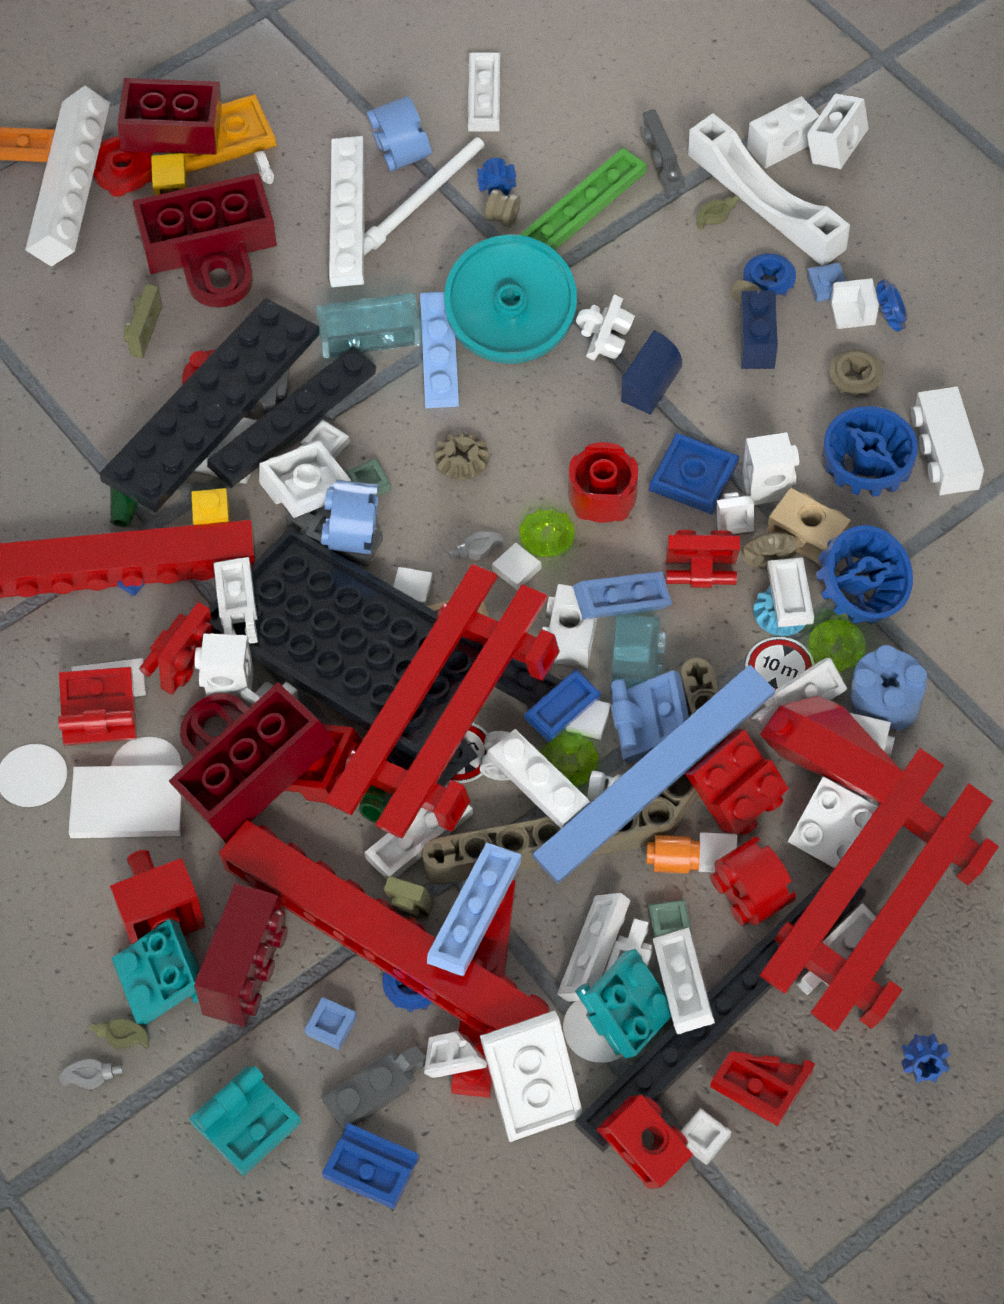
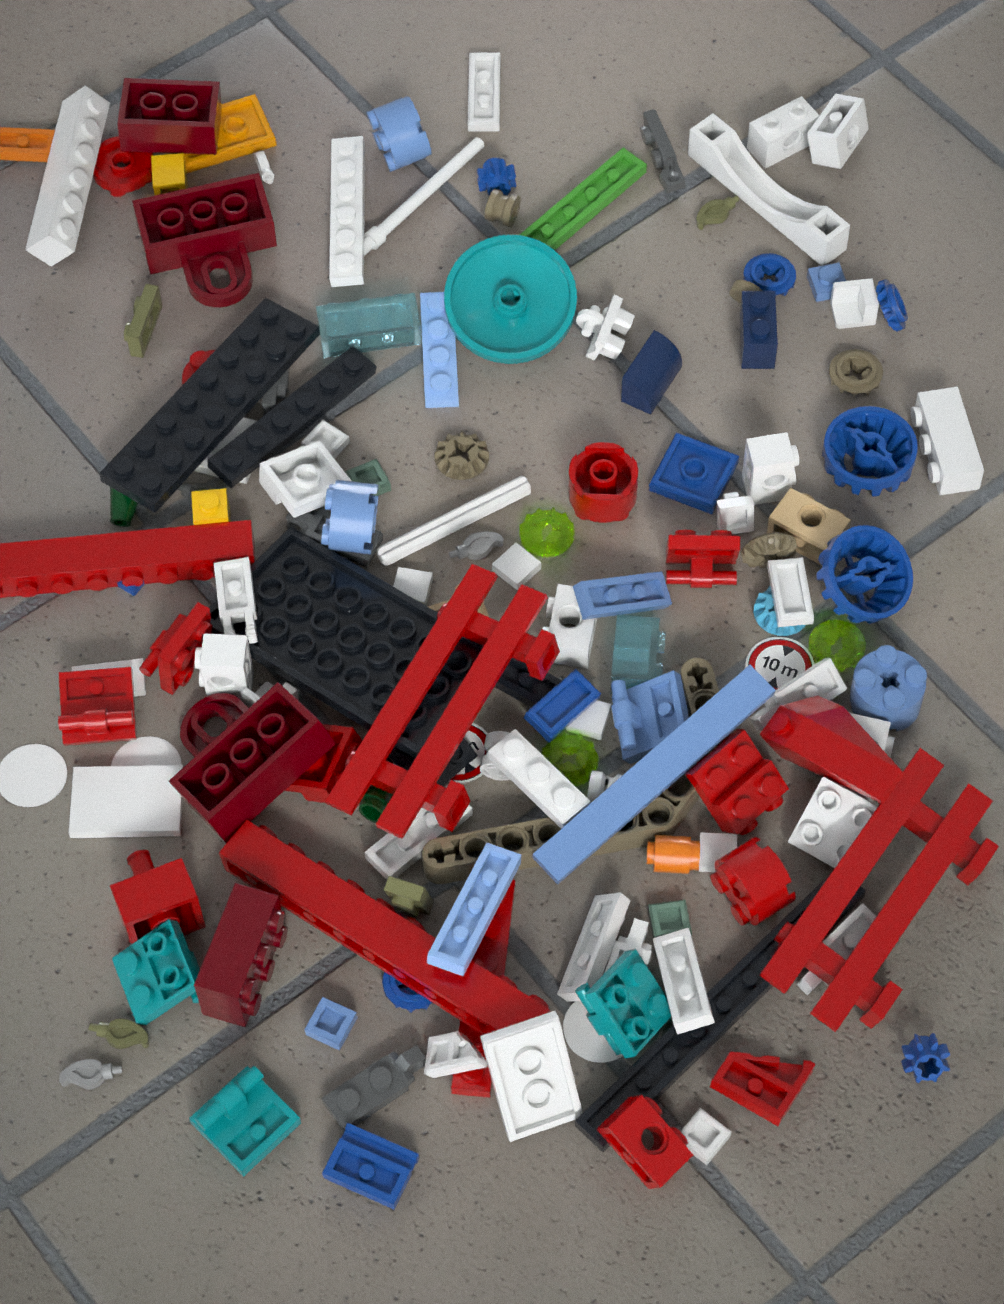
none -> white axle [376,476,531,566]

